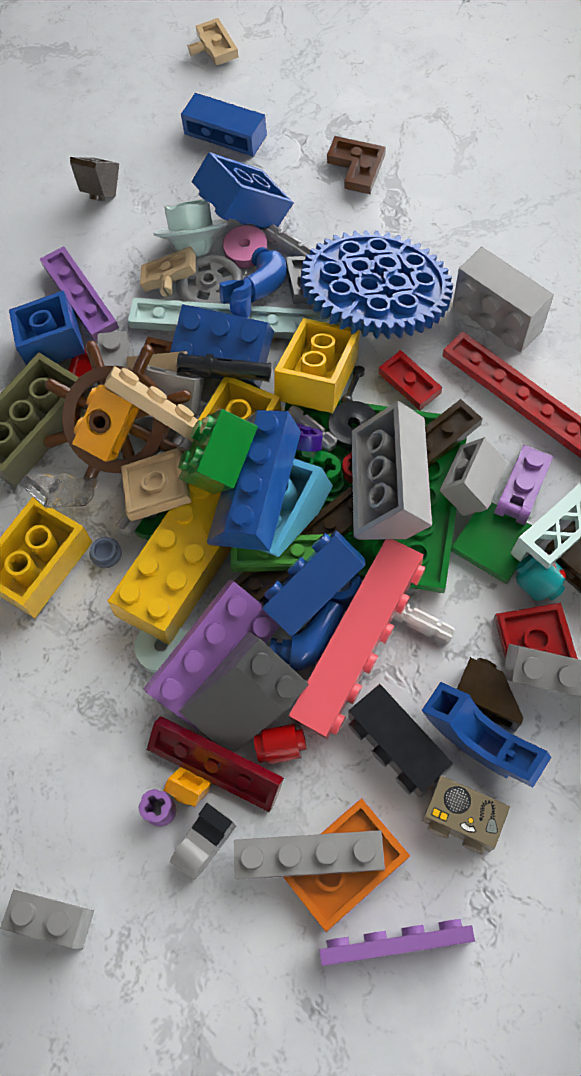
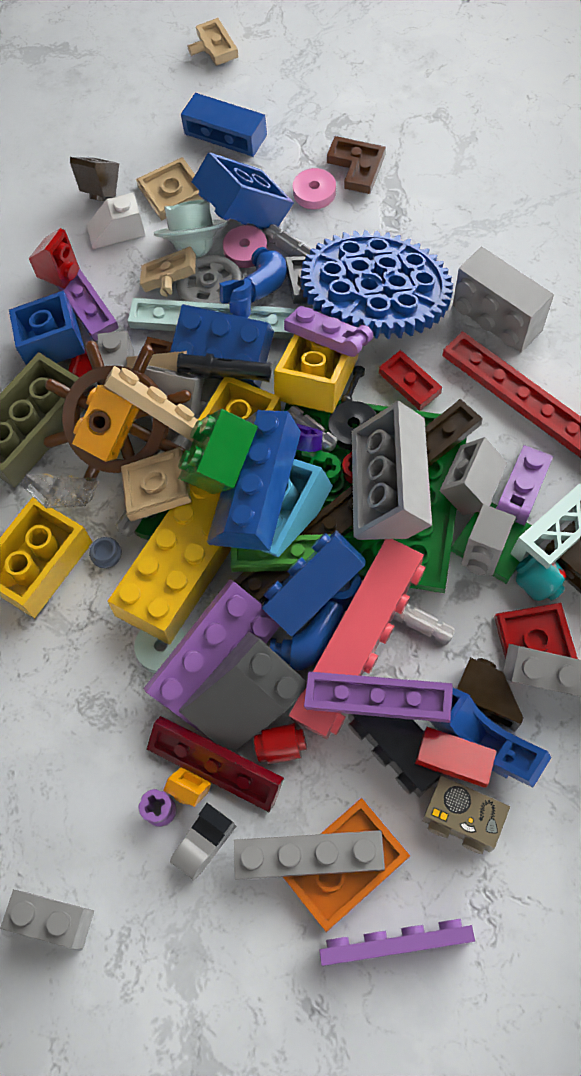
none -> red slope [29,228,80,289]
none -> white slope [86,192,146,249]
none -> tan tile [136,157,202,221]
none -> medium lavender plate [284,306,373,357]
none -> bright pink piece [293,168,336,209]
none -> medium lavender plate [304,672,453,723]
none -> tile [415,726,496,788]
none -> light grey brick [461,504,516,576]

